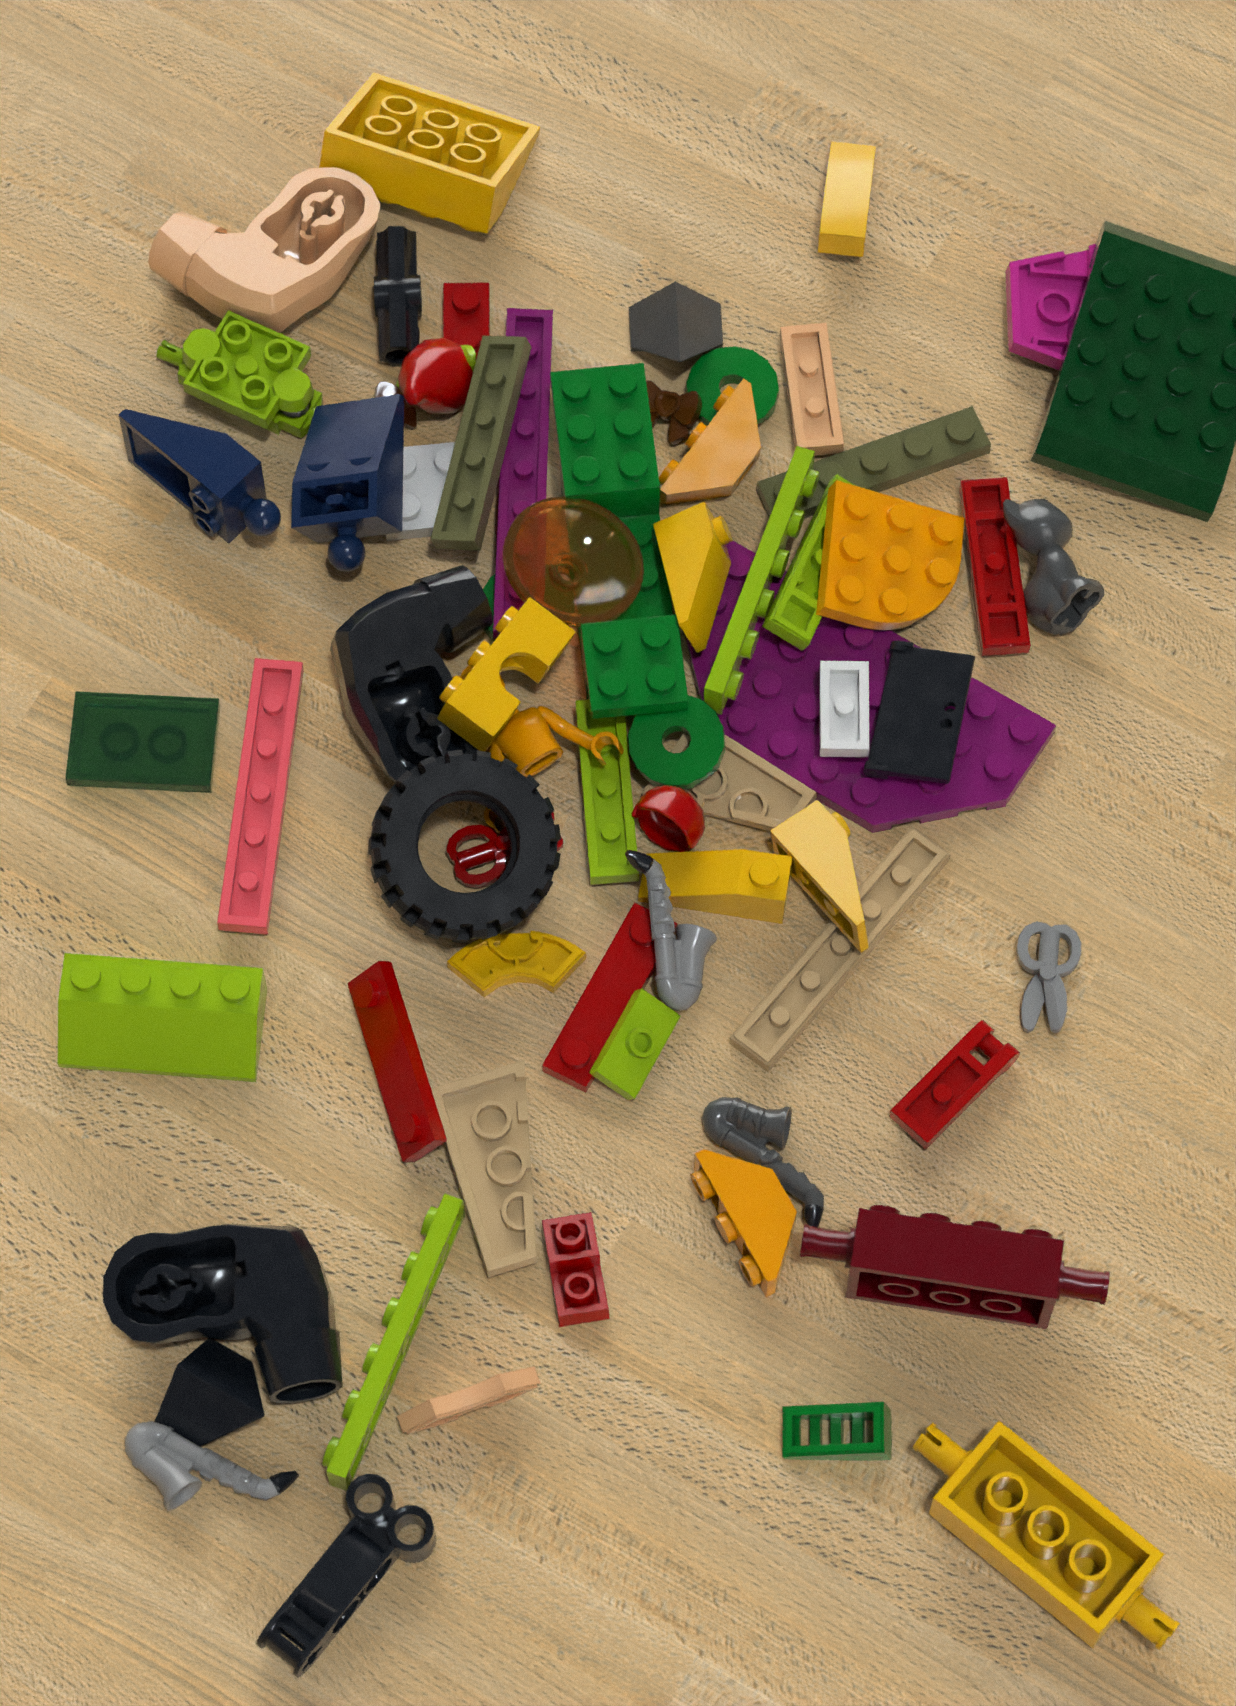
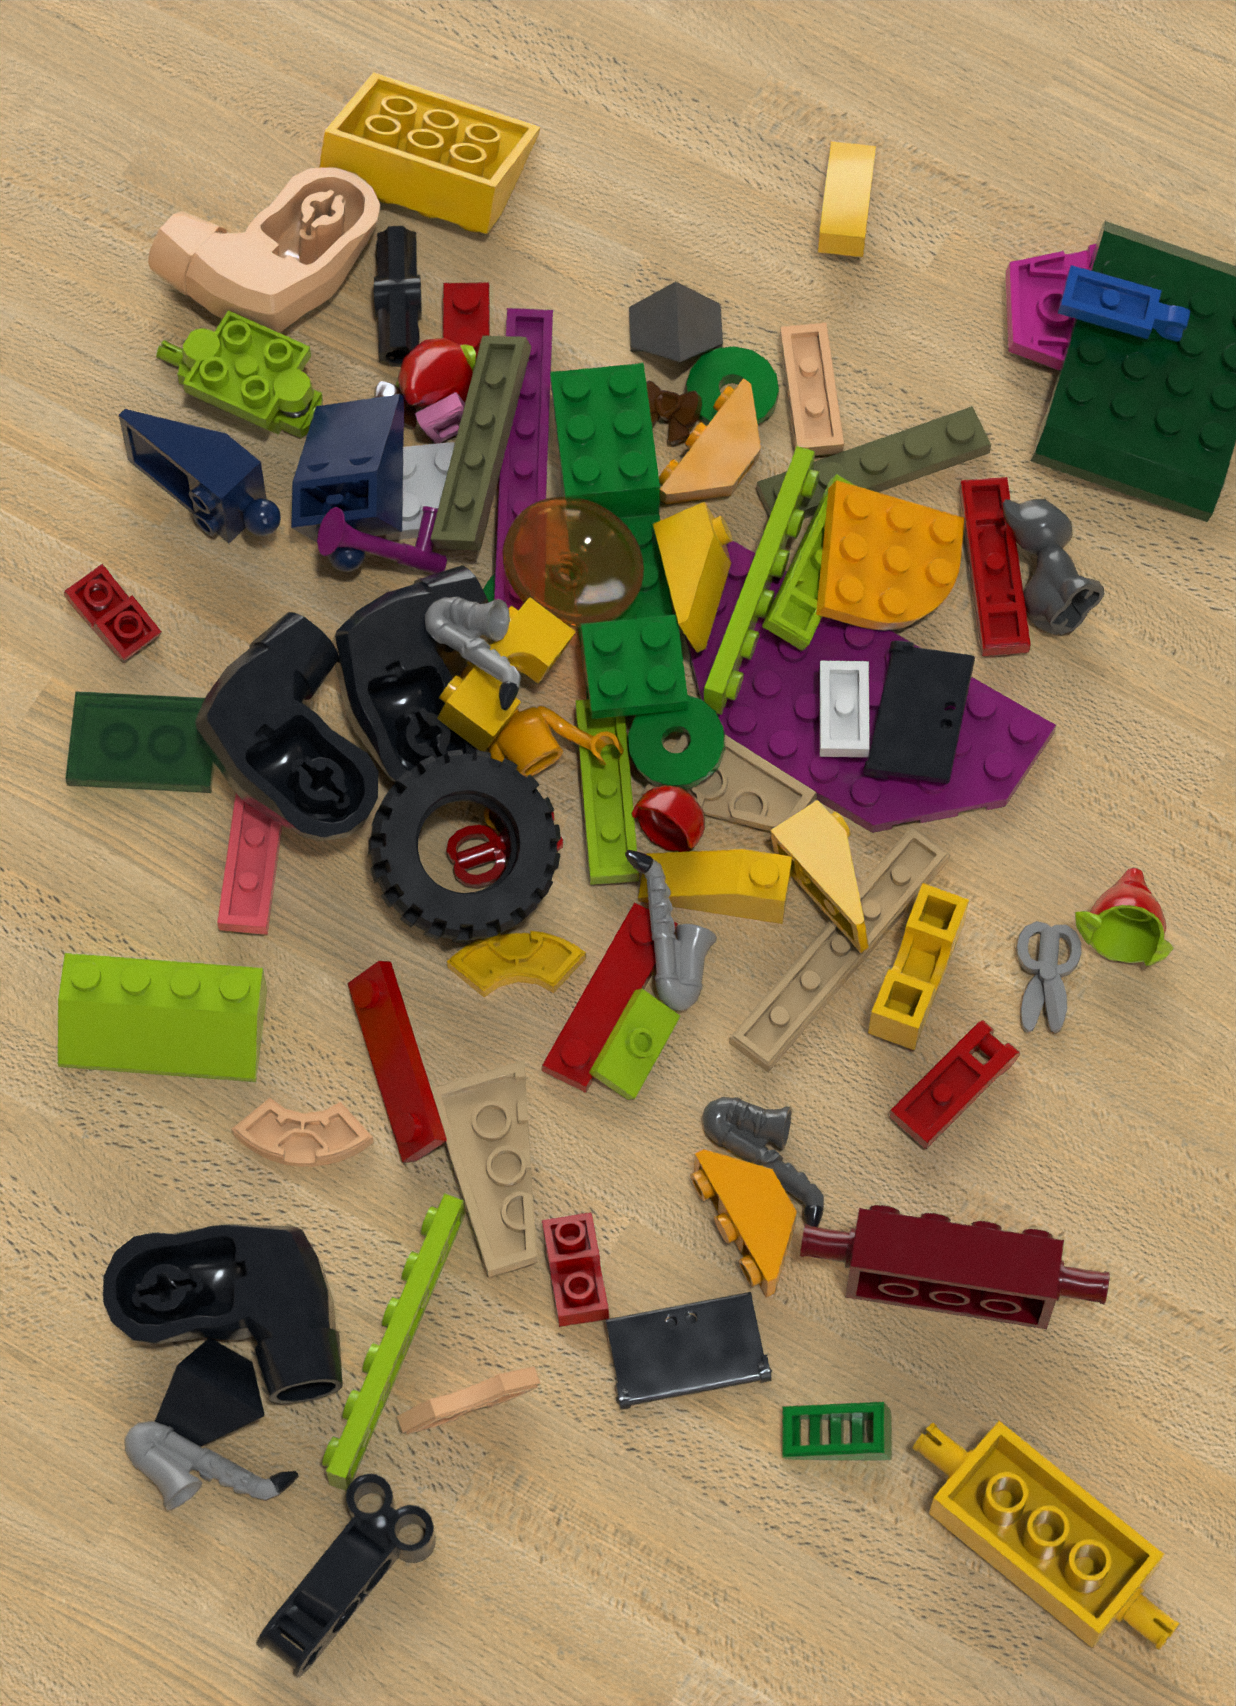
none -> red slope [64,564,162,662]
none -> black piece [195,612,379,841]
none -> light nougat tile [231,1098,374,1167]
none -> magenta piece [317,506,447,574]
none -> bright pink tile [415,392,465,444]
none -> light grey piece [425,597,521,711]
none -> black door [605,1292,772,1410]
none -> yellow arch [868,883,969,1050]
none -> blue plate [1057,265,1190,341]
none -> lime hat [1075,867,1174,966]

